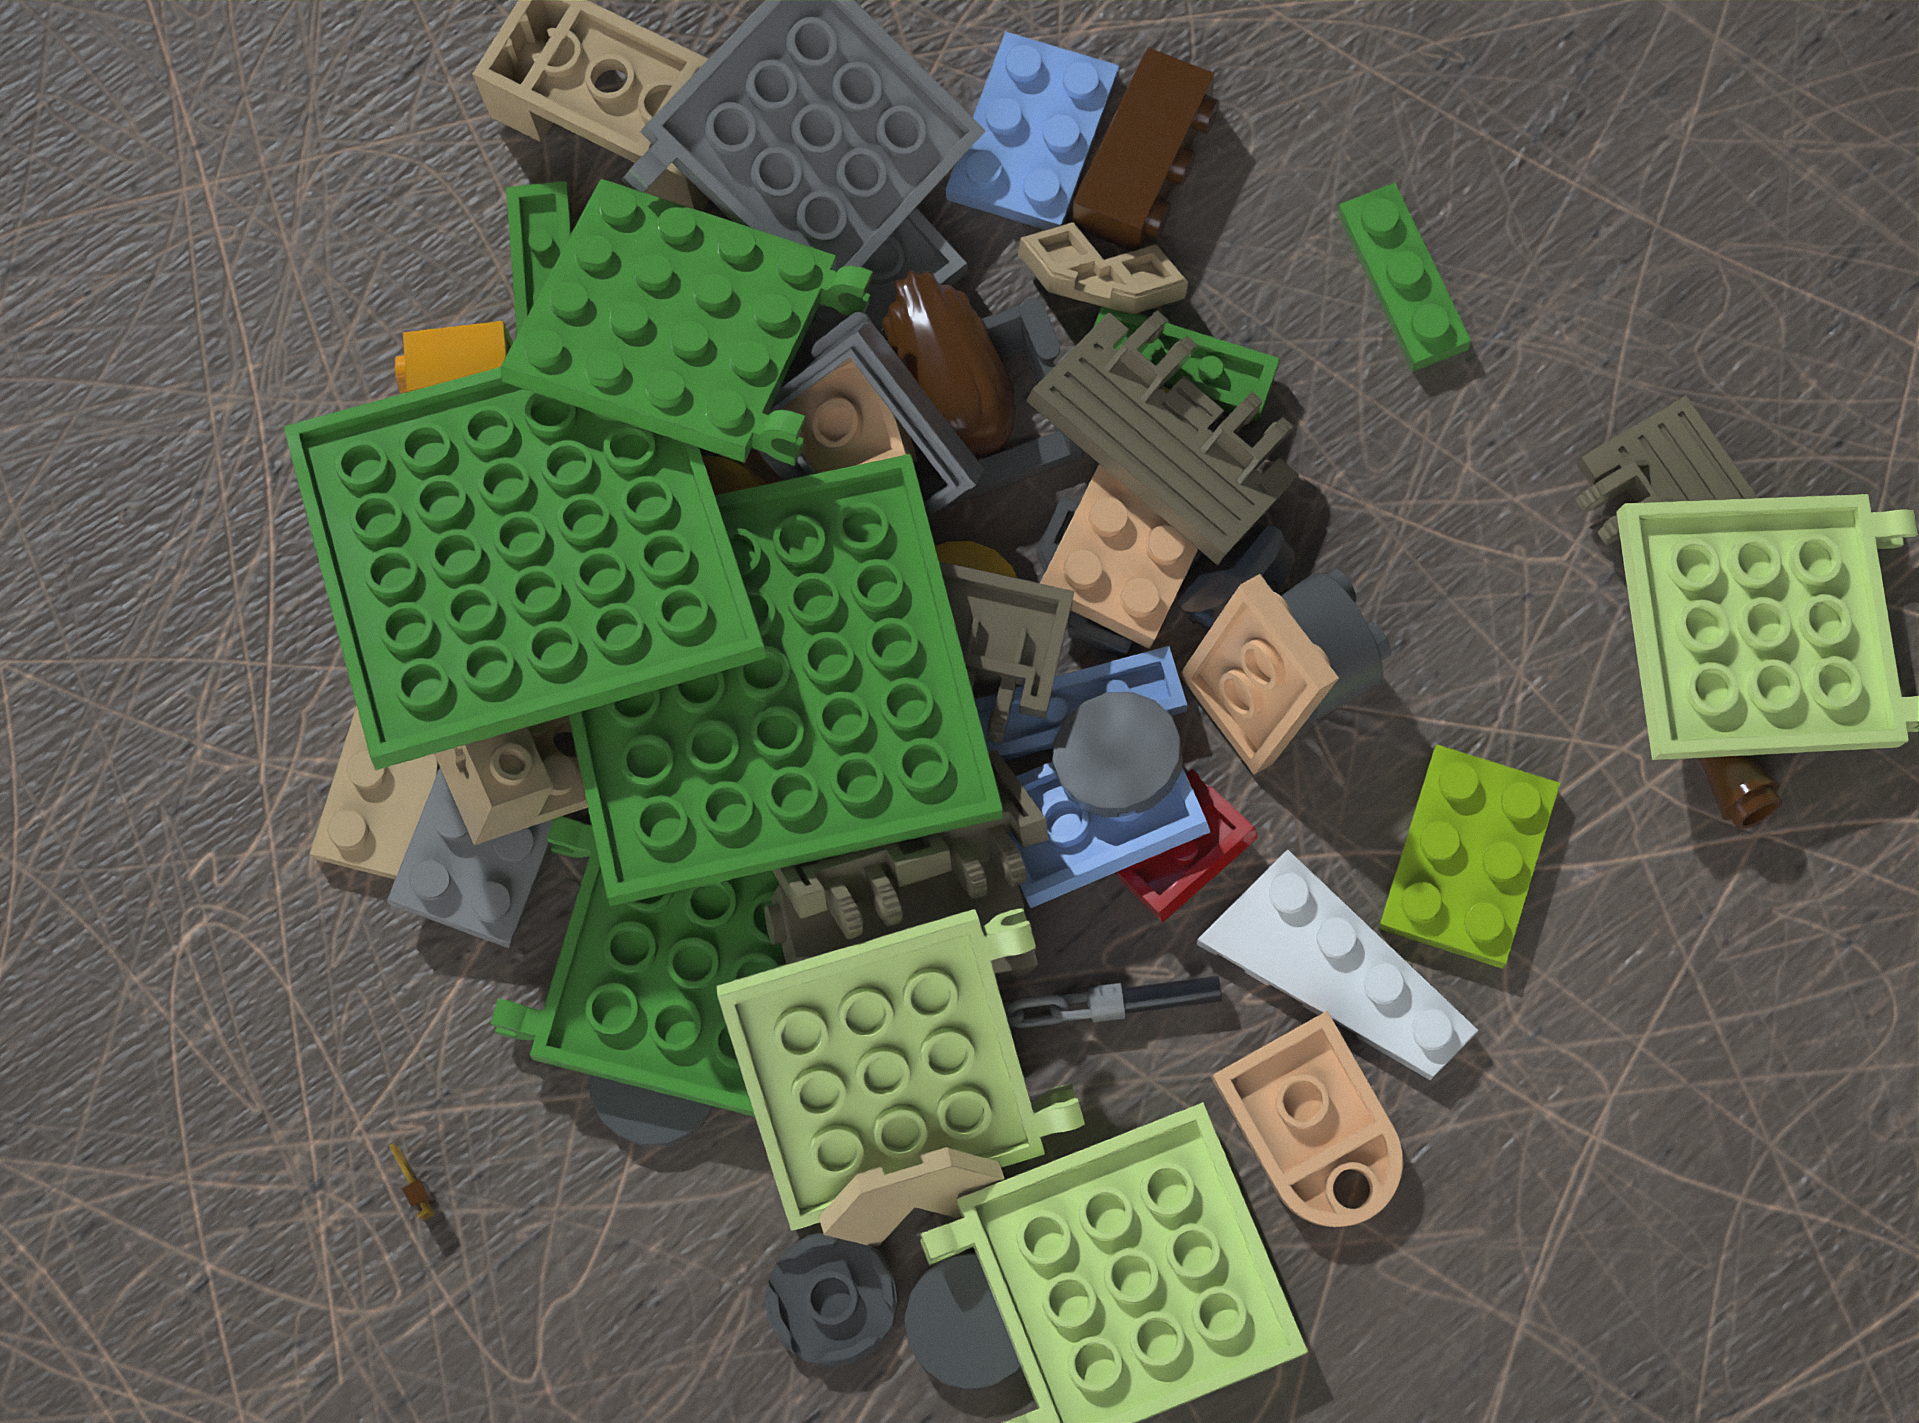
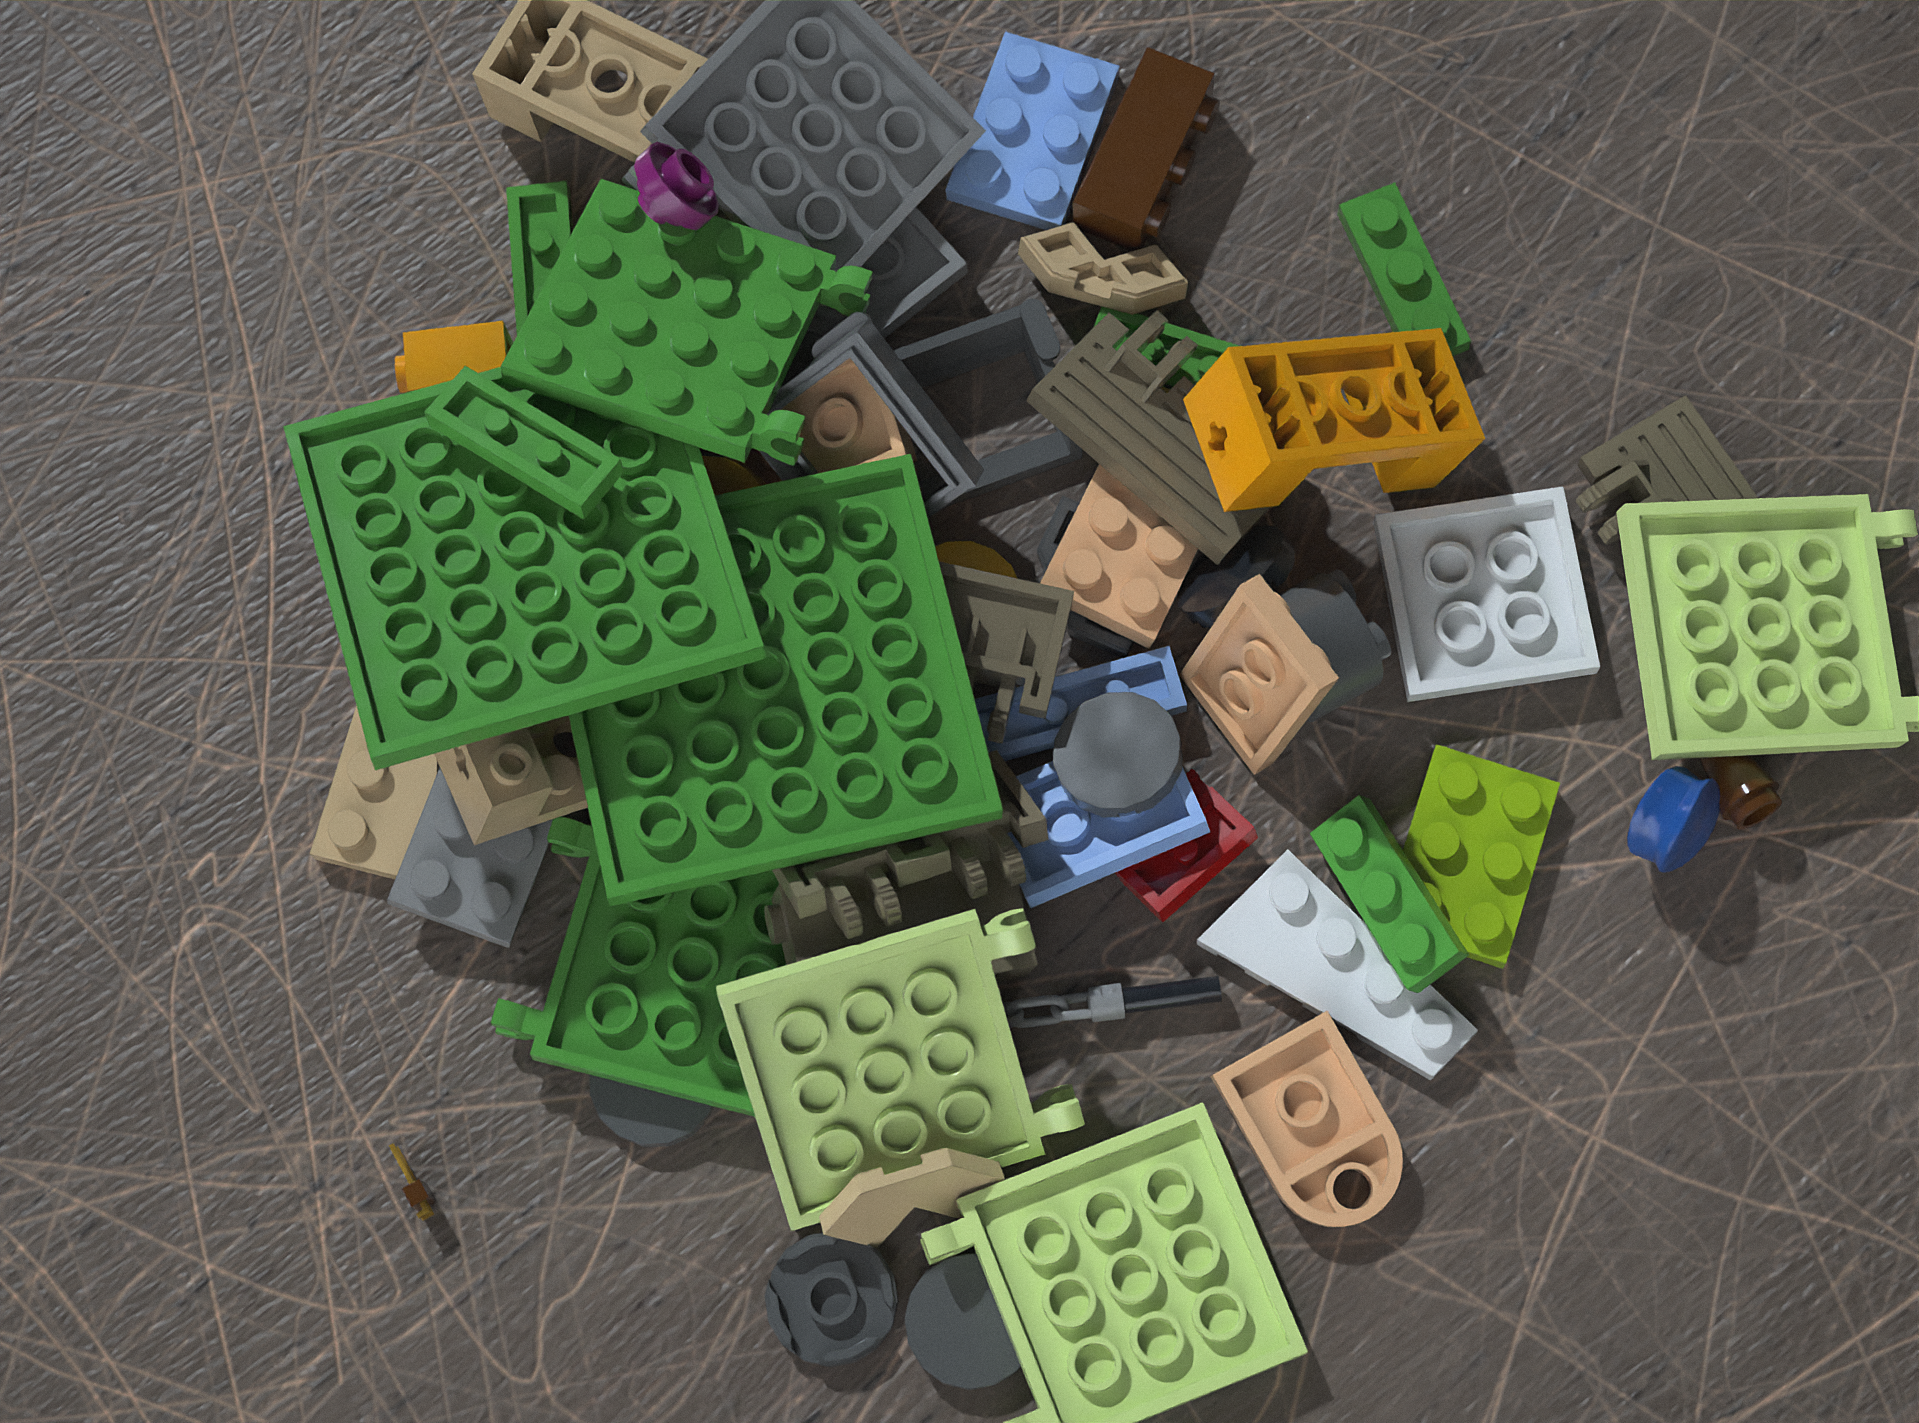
reddish brown hair [882,270,1016,458] -> none
none -> bright green plate [425,366,624,519]
none -> magenta plate [634,142,719,230]
none -> light orange plate [1183,328,1485,512]
none -> bright green plate [1310,795,1469,993]
none -> white plate [1374,486,1600,702]
none -> blue piece [1627,766,1720,873]

